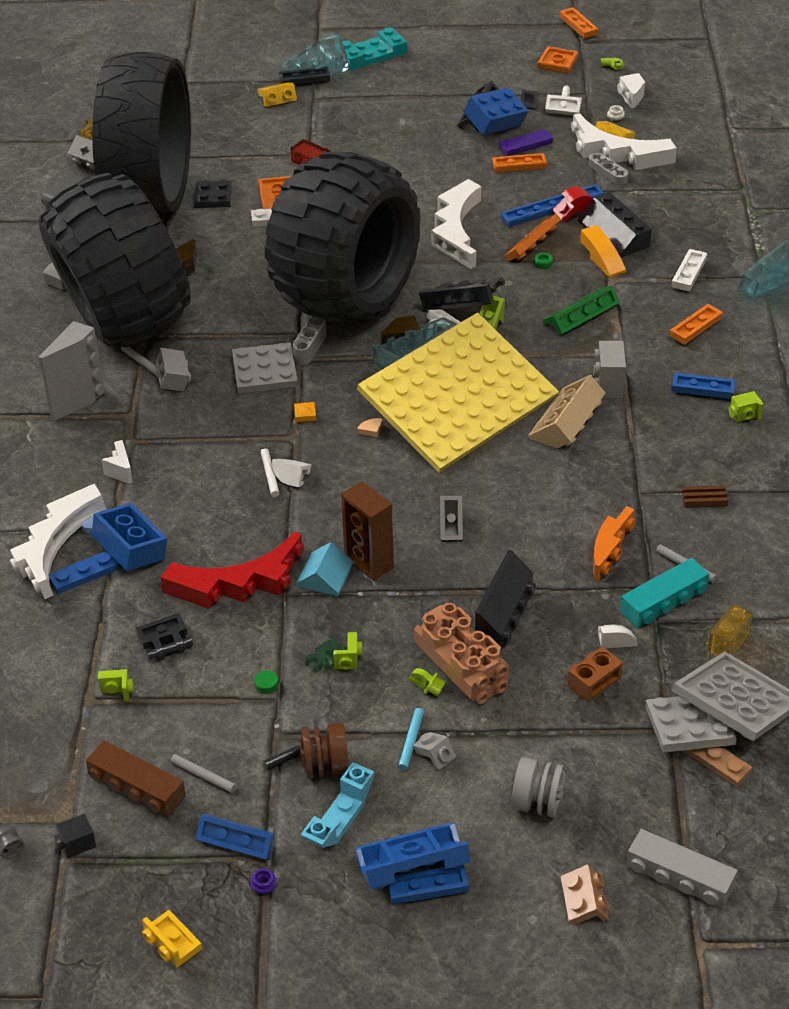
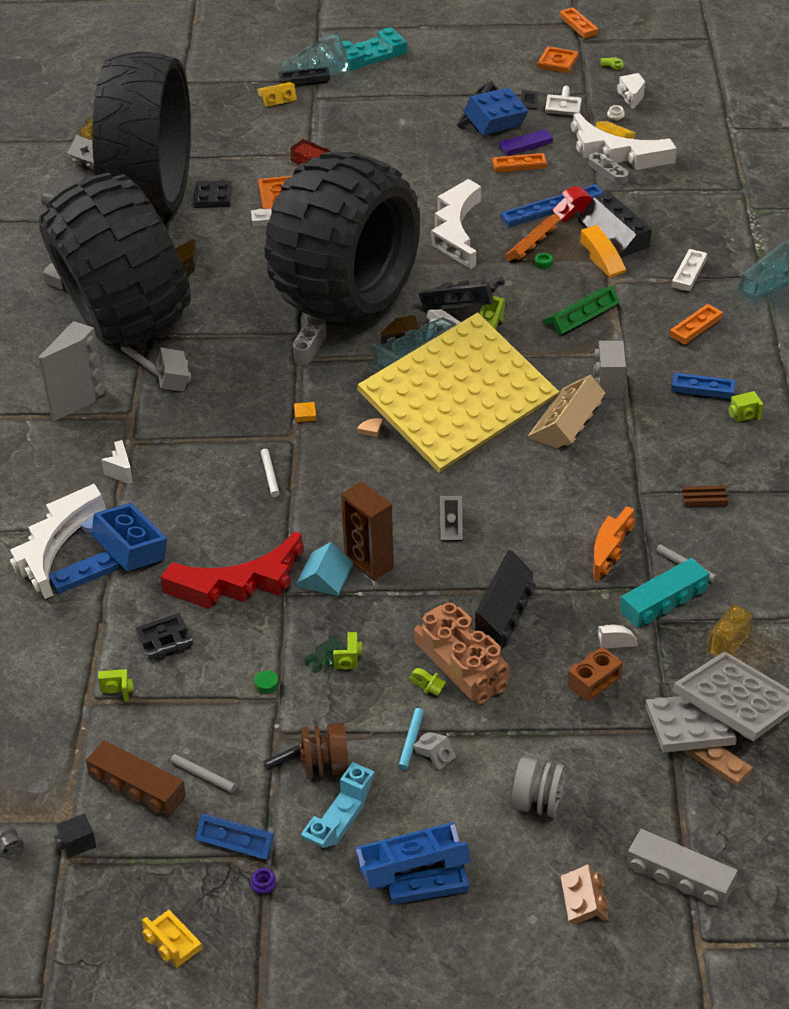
light grey plate [232,343,298,393] -> none
white brick [272,459,311,487] -> none

